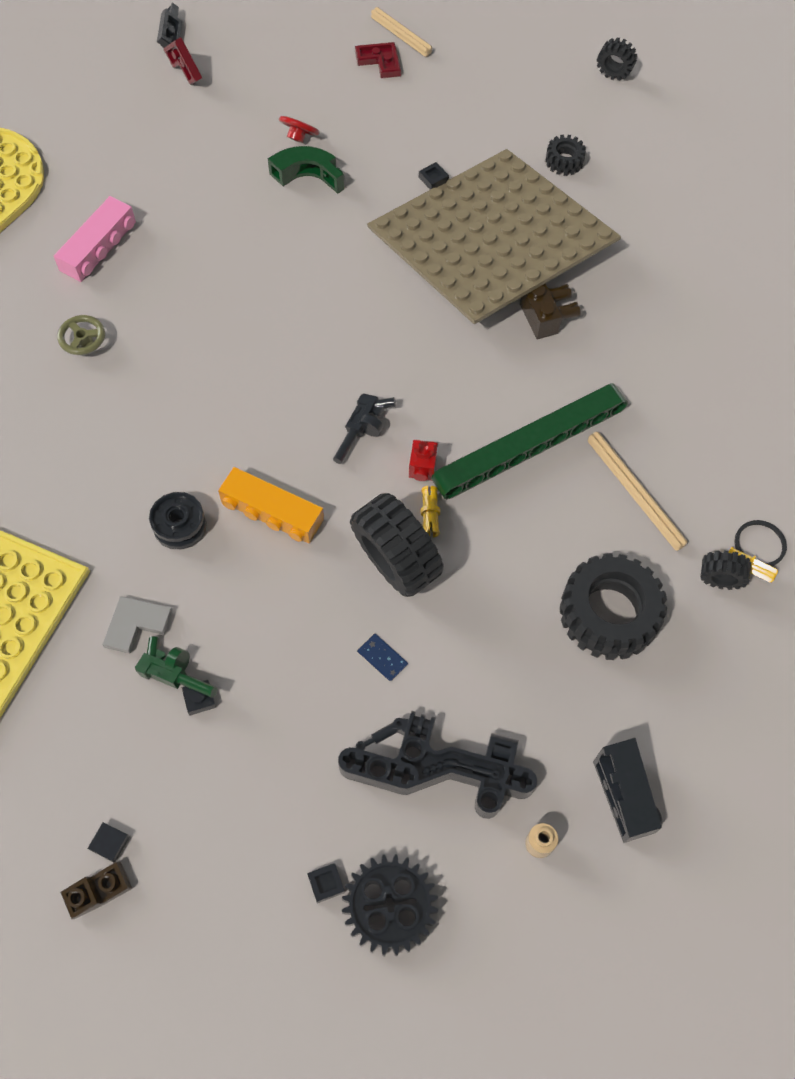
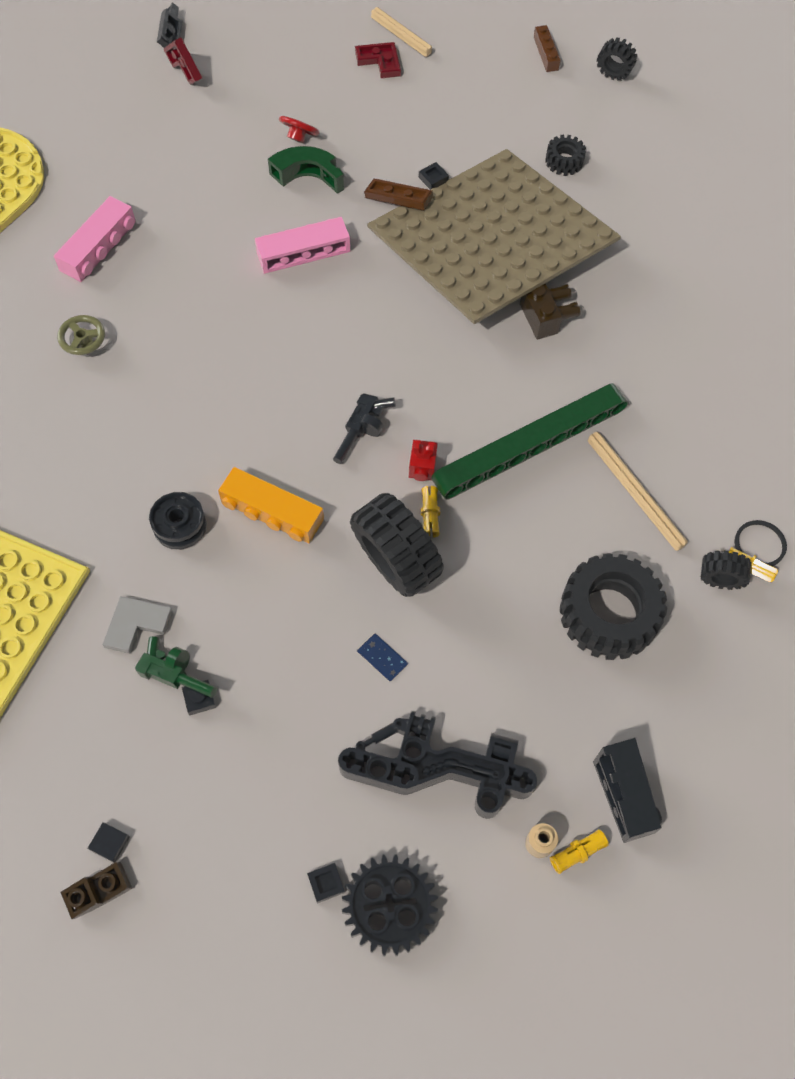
none -> bright pink brick [255,217,350,274]
none -> reddish brown tile [364,178,433,210]
none -> reddish brown piece [534,25,560,72]
none -> yellow pin [550,829,609,874]

